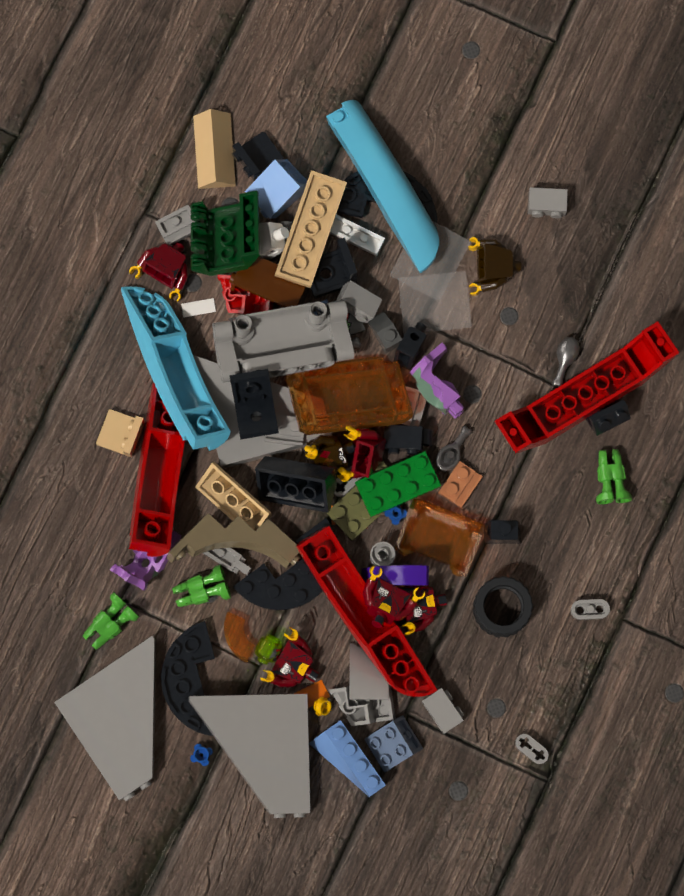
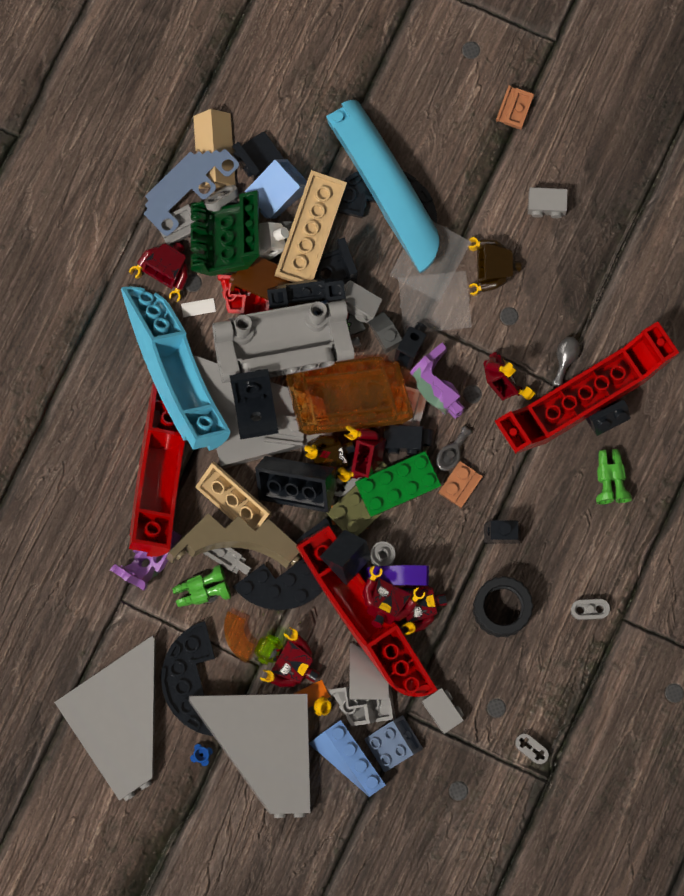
bright green piece [83,592,139,650] -> none
tan bracket [96,409,145,458] -> none
white plate [330,214,385,256] -> none
blue plate [384,505,408,525] -> none
clear orange windscreen [394,499,485,577] -> none
none -> sand blue piece [144,149,239,236]
none -> light grey plate [204,185,239,212]
none -> black slope [267,279,346,308]
none -> black slope [319,530,371,585]
none -> dark red torso [483,352,535,401]
none -> nougat plate [496,85,534,130]

